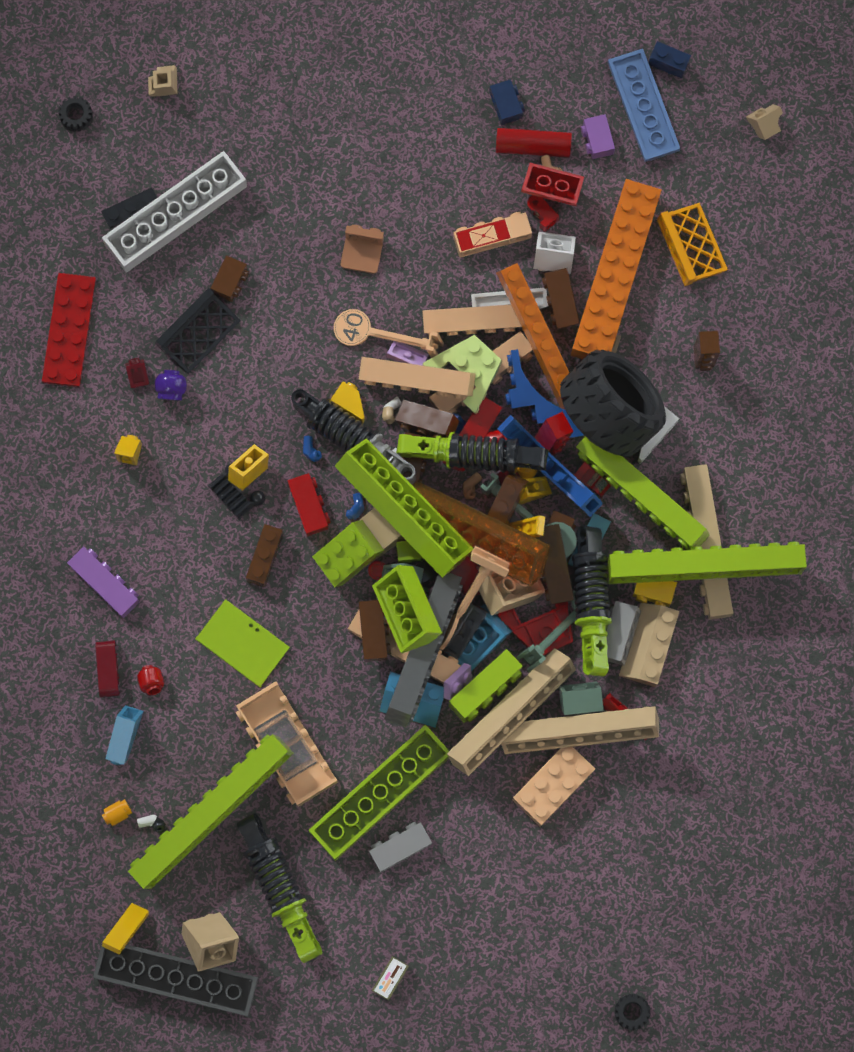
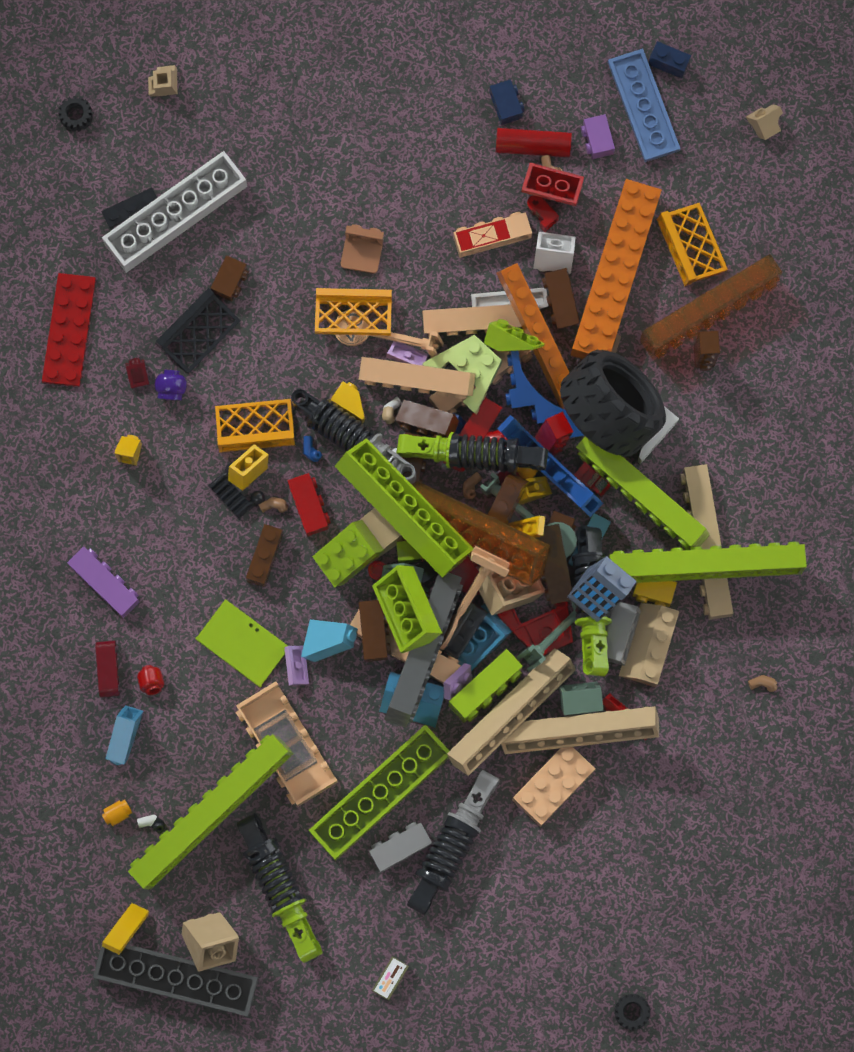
blue arm [346,493,365,520] -> none
none -> light orange fence [215,399,295,452]
none -> medium nougat arm [259,497,288,513]
none -> lavender plate [284,646,309,686]
none -> medium azure slope [301,619,358,662]
none -> light orange fence [315,288,392,336]
none -> black piece [407,770,500,915]
none -> lime slope [484,319,545,351]
none -> sand blue slope [568,556,636,622]
none -> clear orange brick [640,254,782,359]
none -> medium nougat arm [748,675,777,692]

